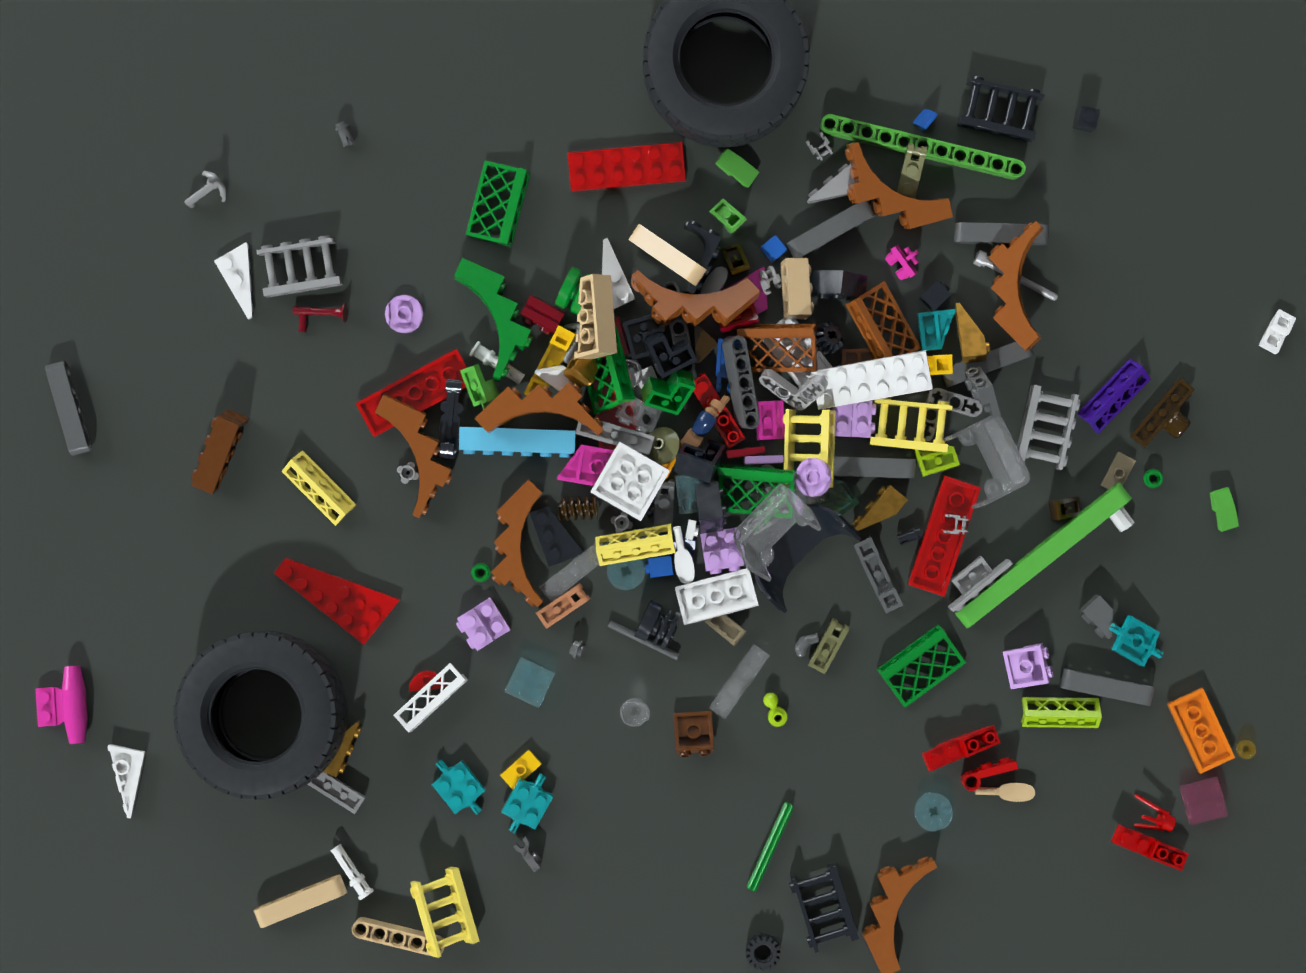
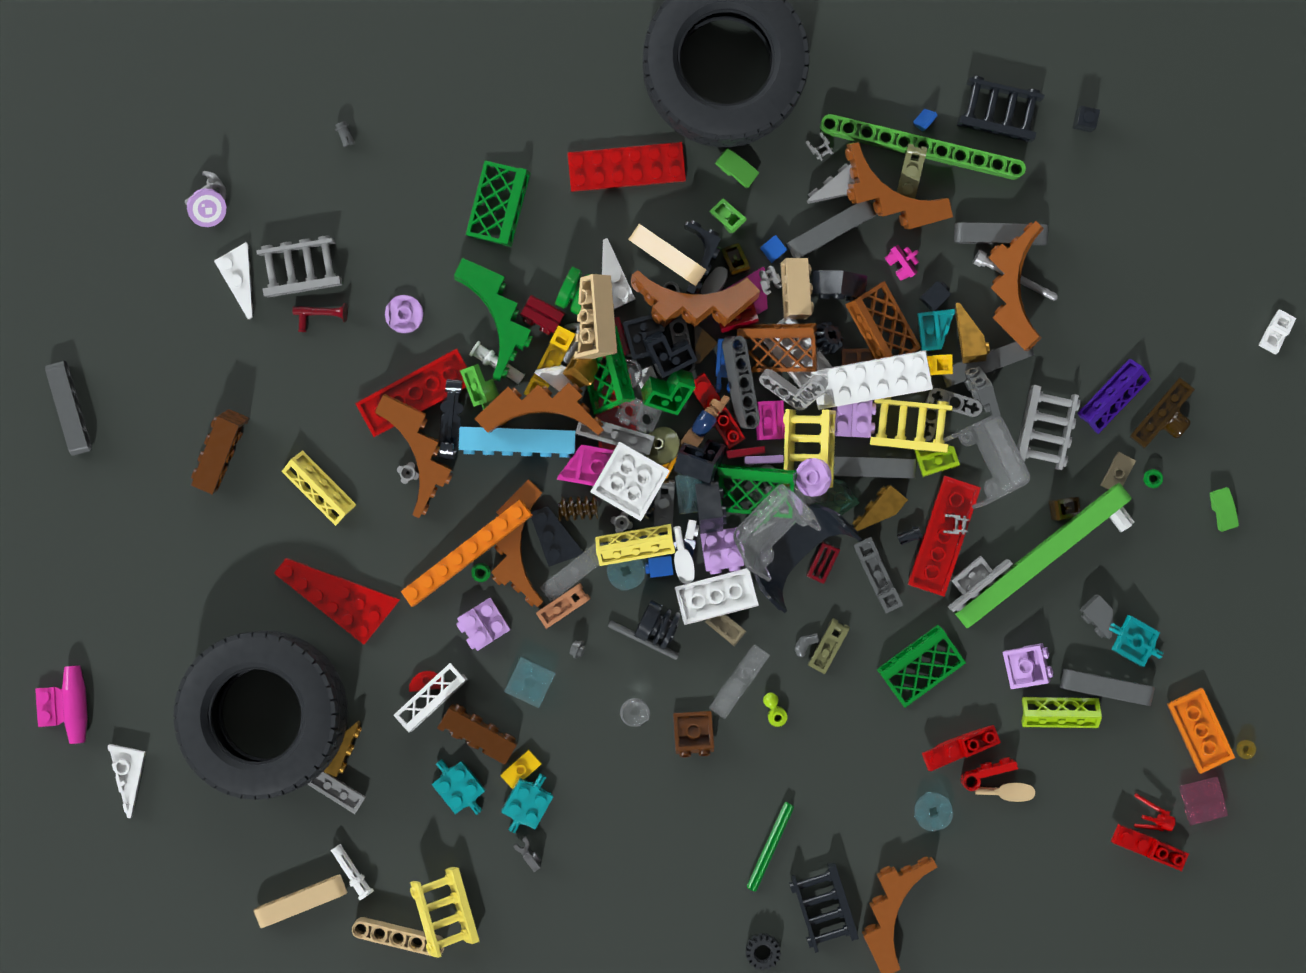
none -> lavender tile [187,188,227,227]
none -> orange plate [401,500,533,607]
none -> reddish brown wedge [437,703,518,765]
none -> dark red tile [806,542,840,584]

